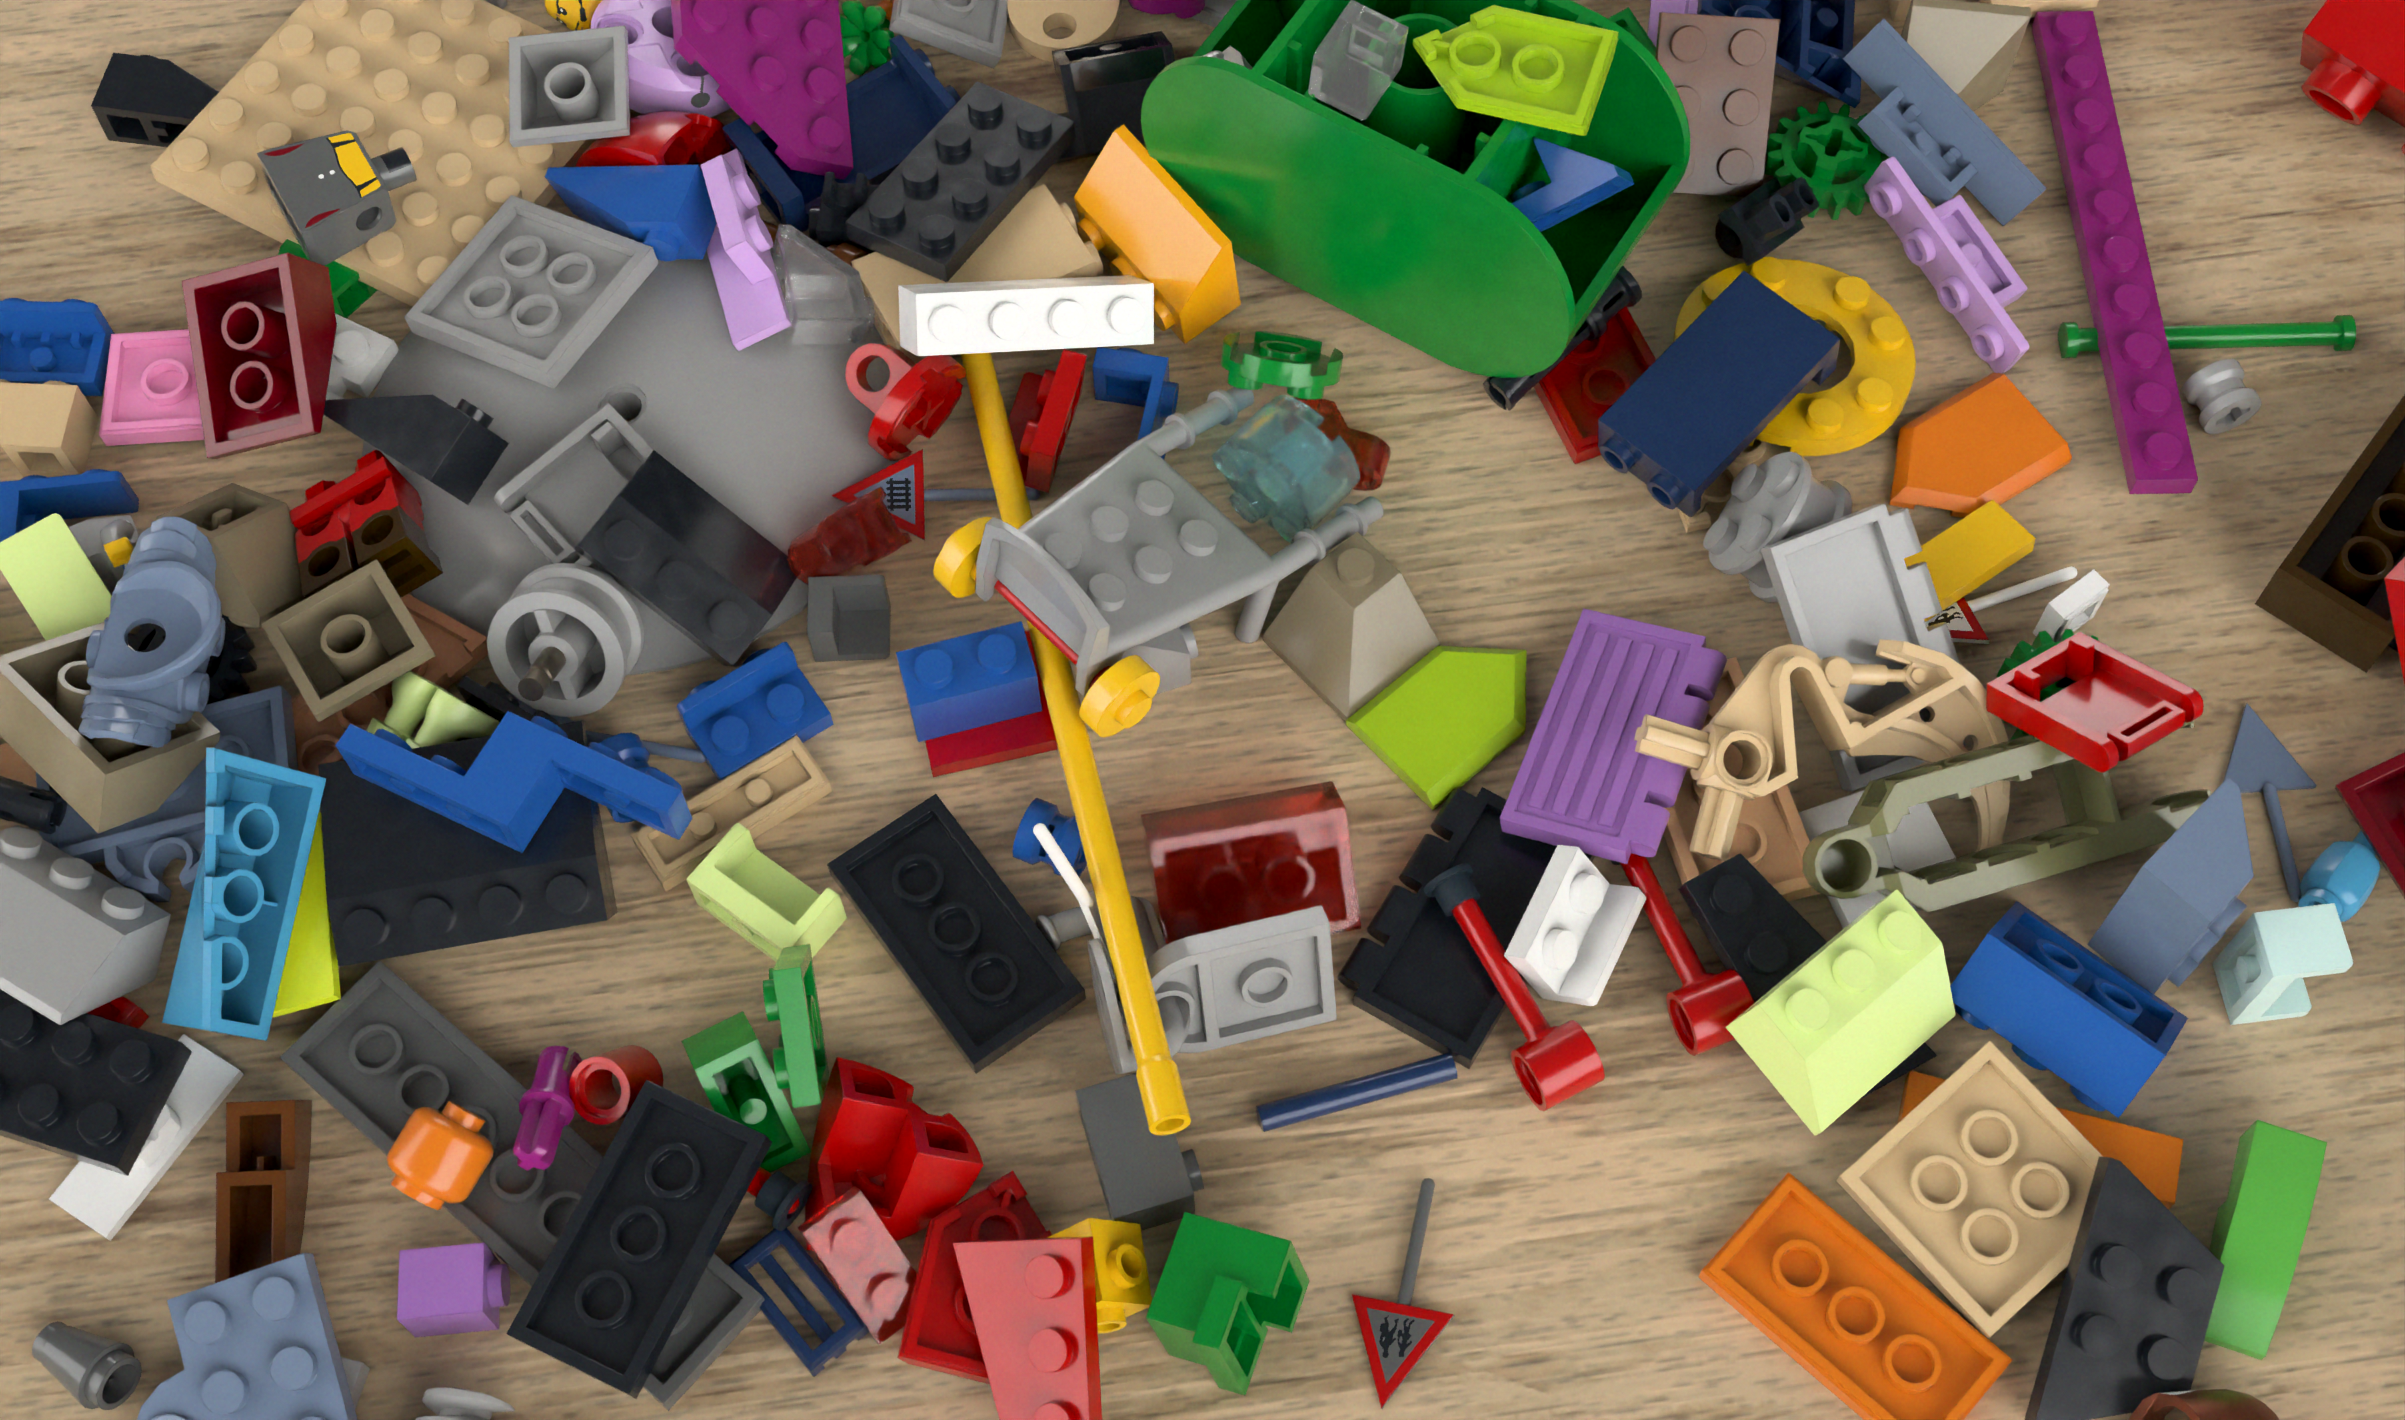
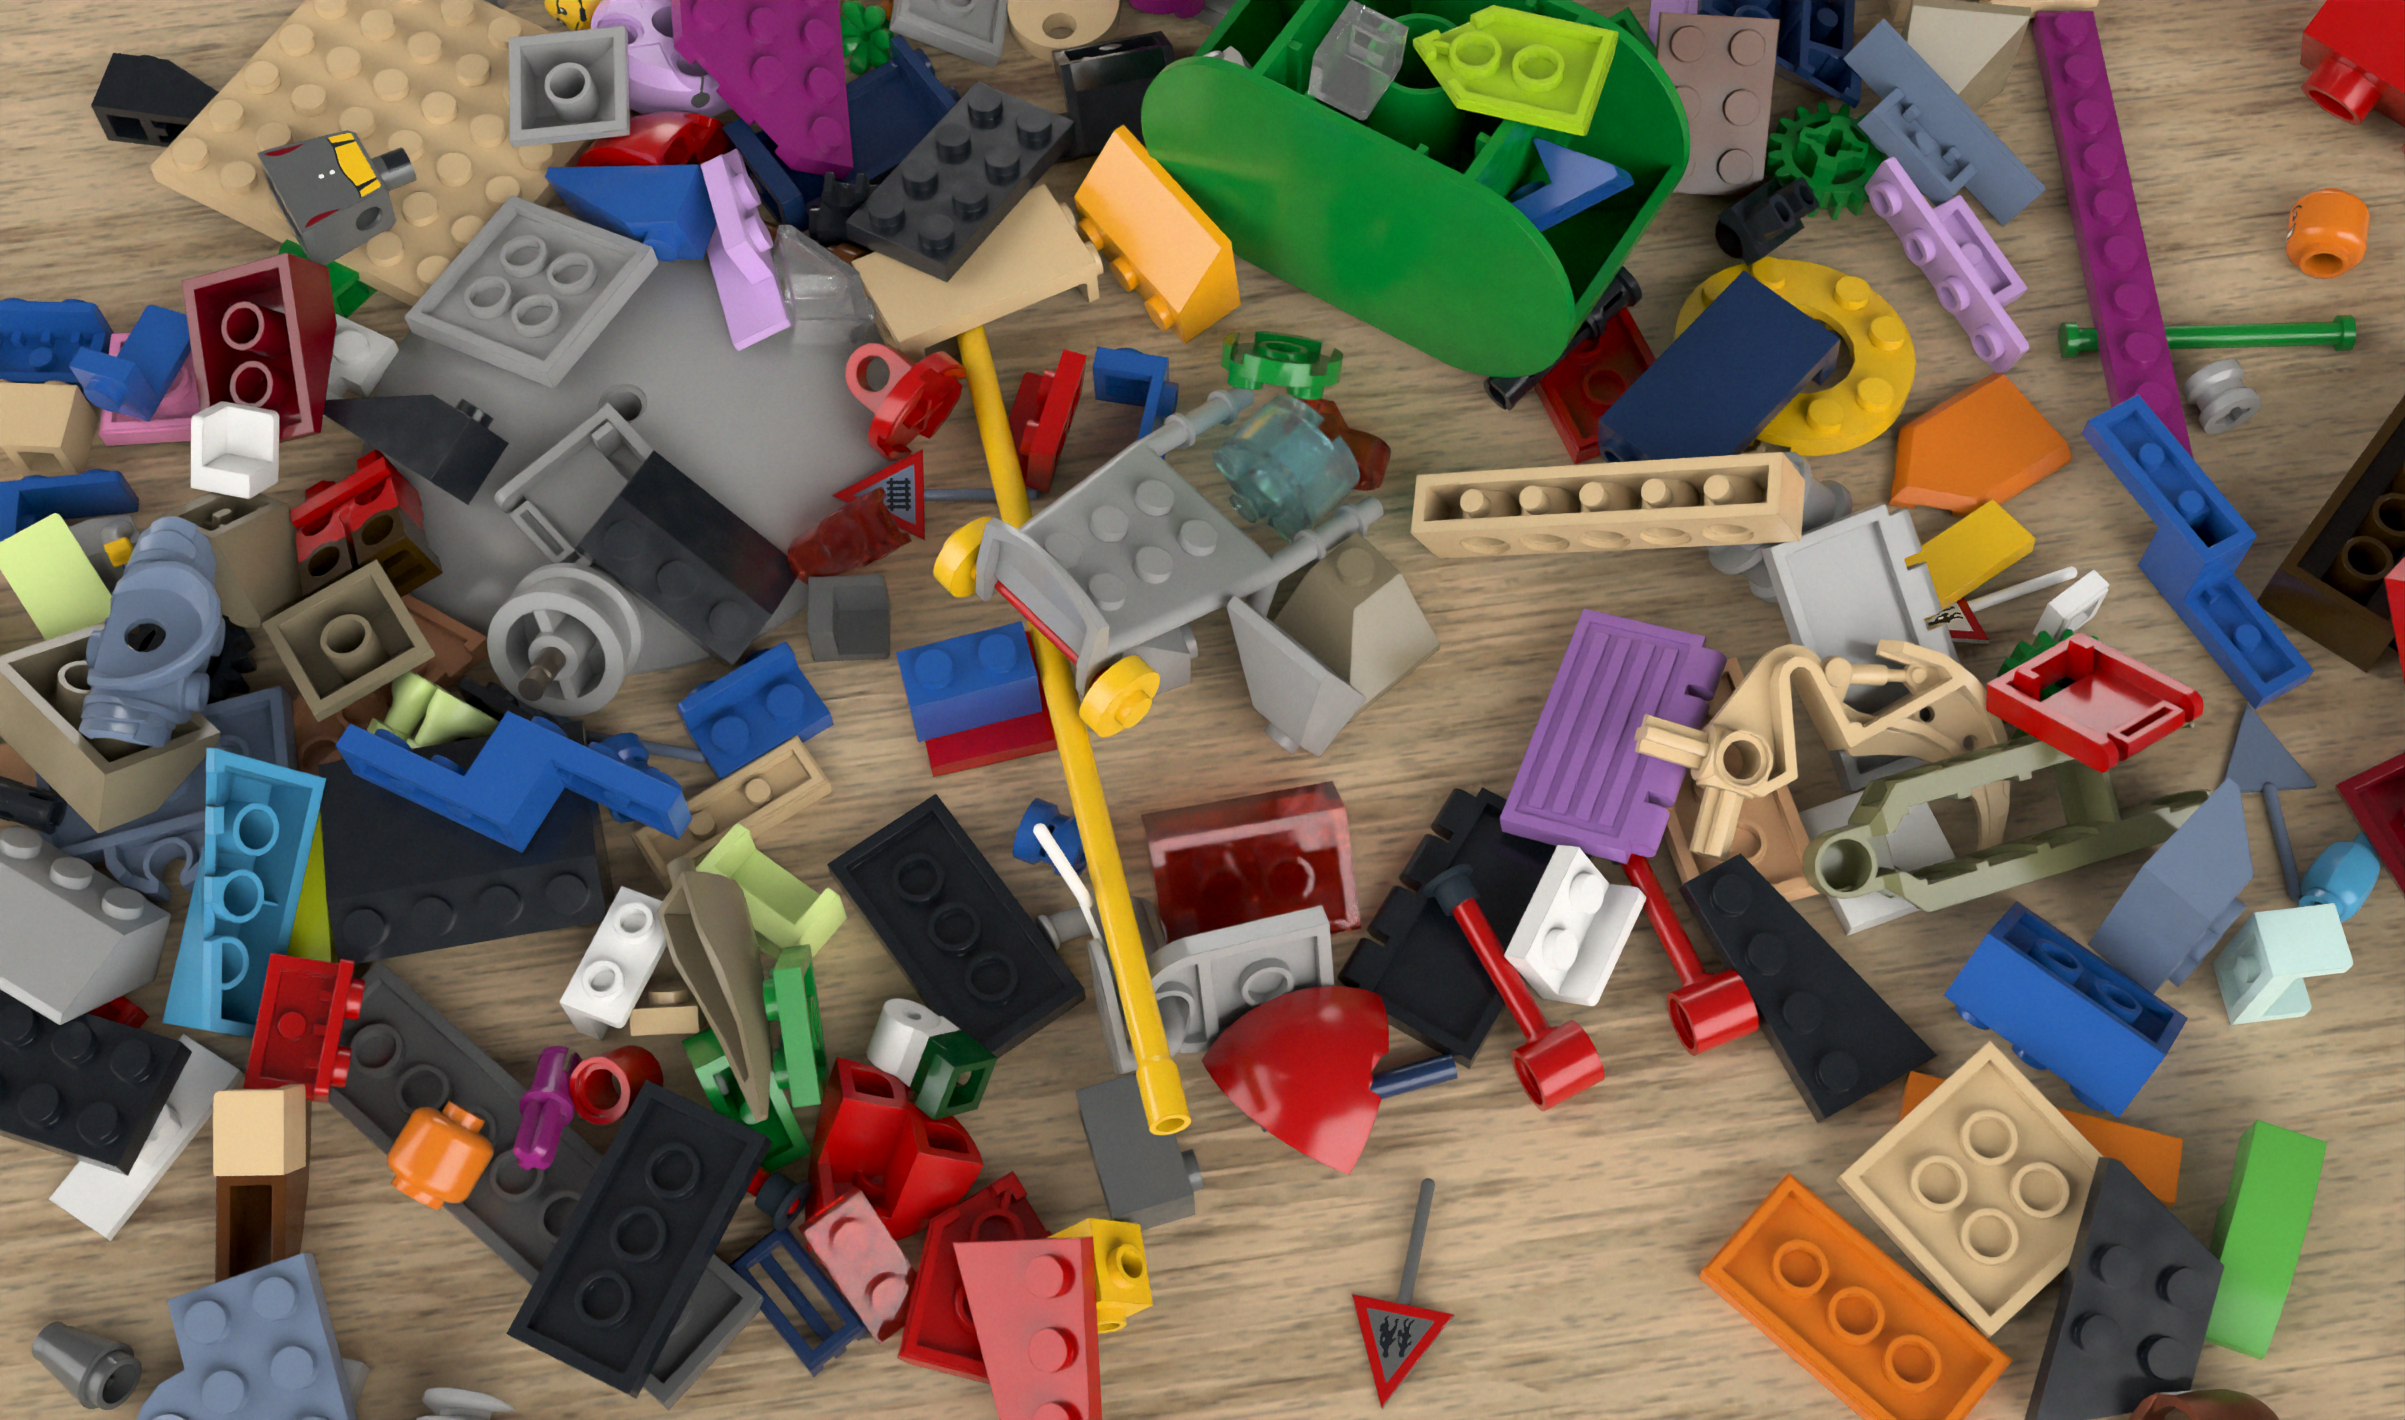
medium lavender brick [397,1242,510,1337] -> none
white brick [898,275,1154,356] -> none
green plate [1146,1212,1310,1395] -> none
lime tile [1345,646,1527,810] -> none
yellowish green slope [1726,889,1956,1136] -> none
none -> blue bracket [69,305,191,422]
none -> white panel [191,401,279,499]
none -> tan panel [213,1084,306,1176]
none -> red bracket [243,953,366,1104]
none -> white bracket [559,886,667,1041]
none -> tan plate [630,986,709,1036]
none -> dark tan piece [657,857,771,1122]
none -> leg [866,999,998,1120]
none -> red brick [1202,986,1389,1175]
none -> light grey slope [1226,595,1367,757]
none -> tan brick [1410,452,1805,559]
none -> blue bracket [2081,394,2314,710]
none -> orange head [2285,188,2370,279]

